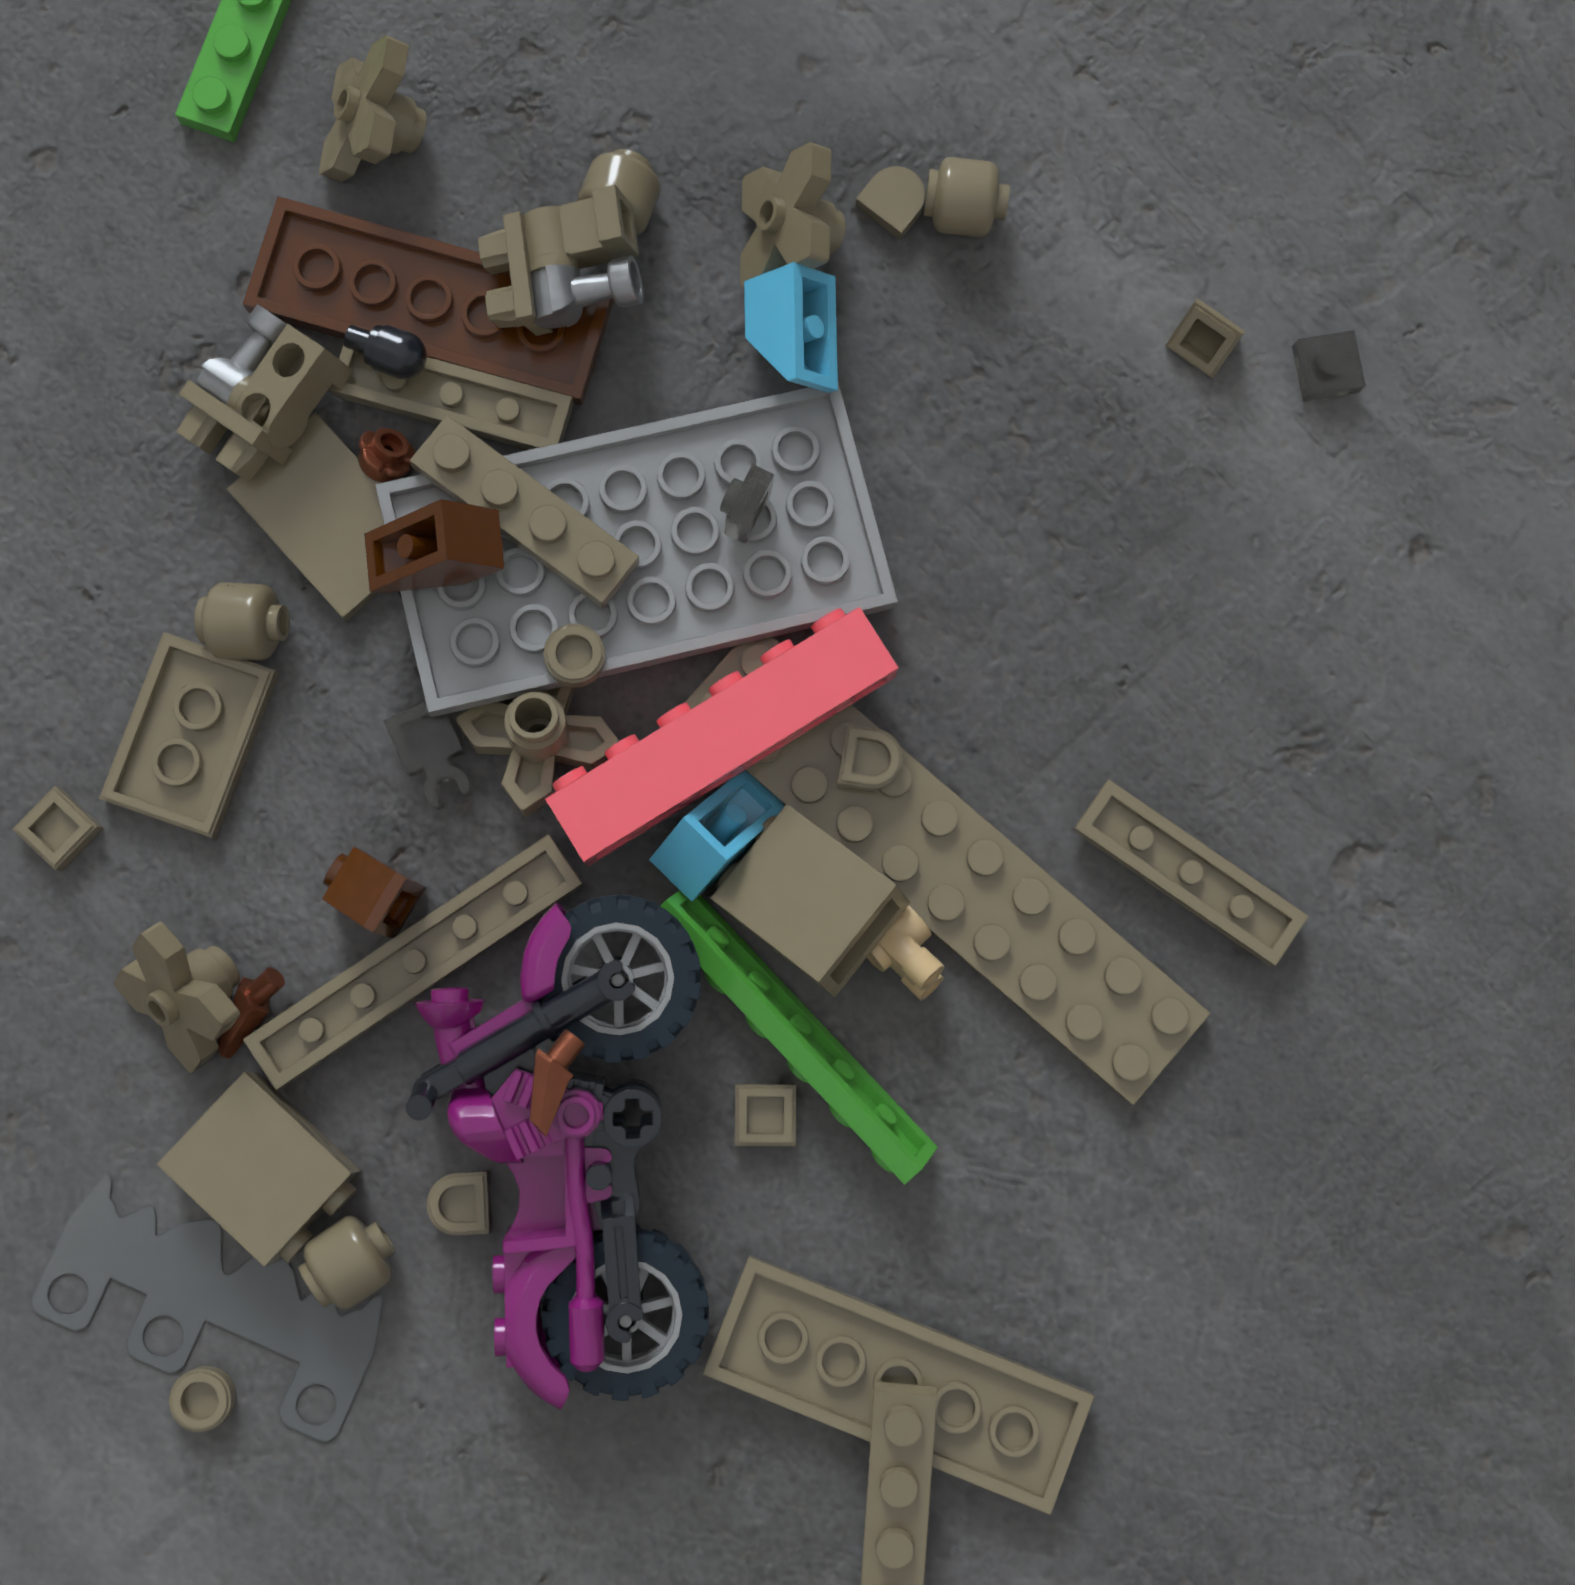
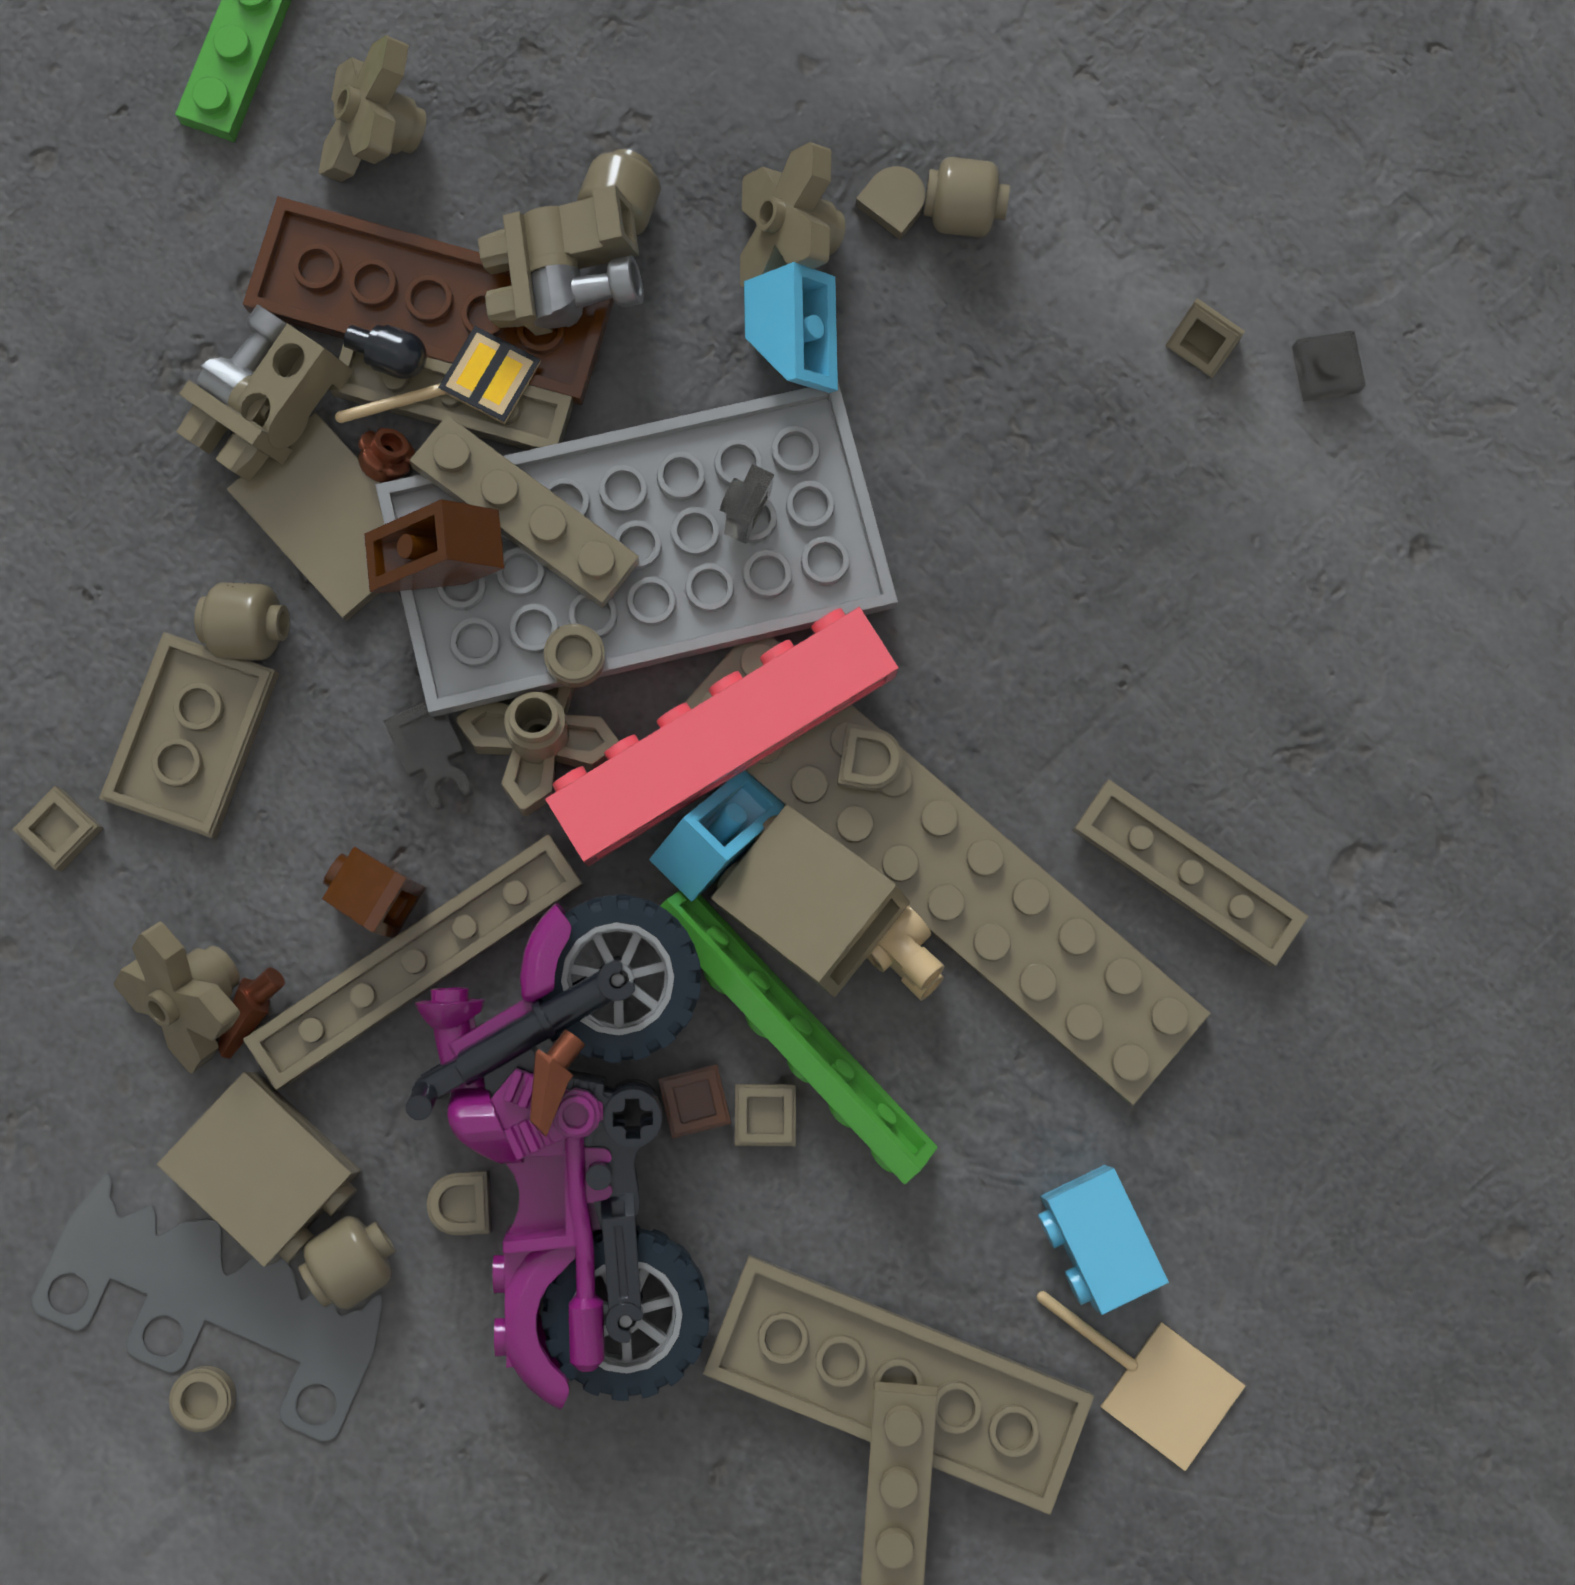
none -> piece [335,326,541,424]
none -> reddish brown tile [658,1064,732,1138]
none -> tan piece [1037,1291,1245,1471]
none -> medium azure brick [1038,1165,1169,1315]

